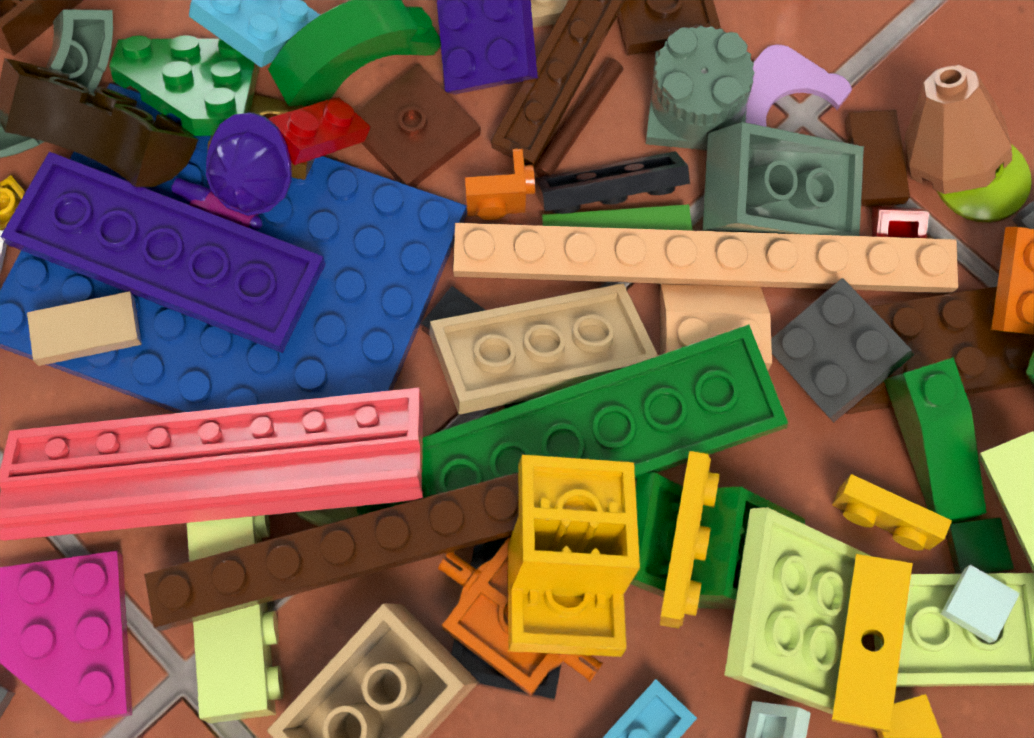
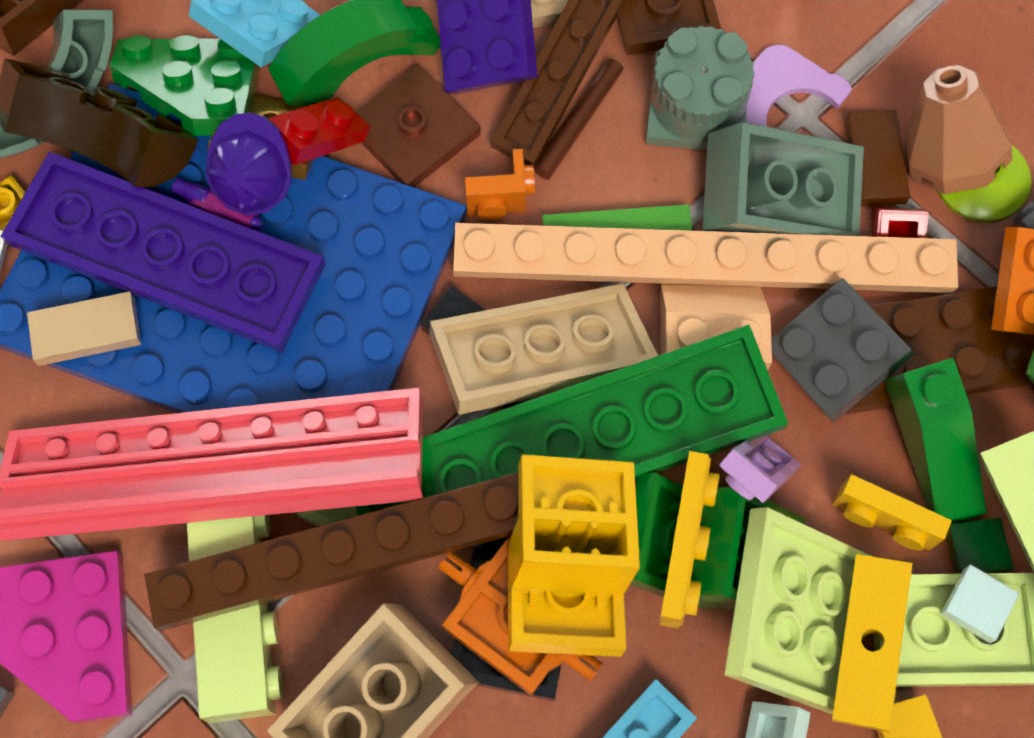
black plate [534,151,690,214] -> none
none -> lavender plate [719,435,802,503]

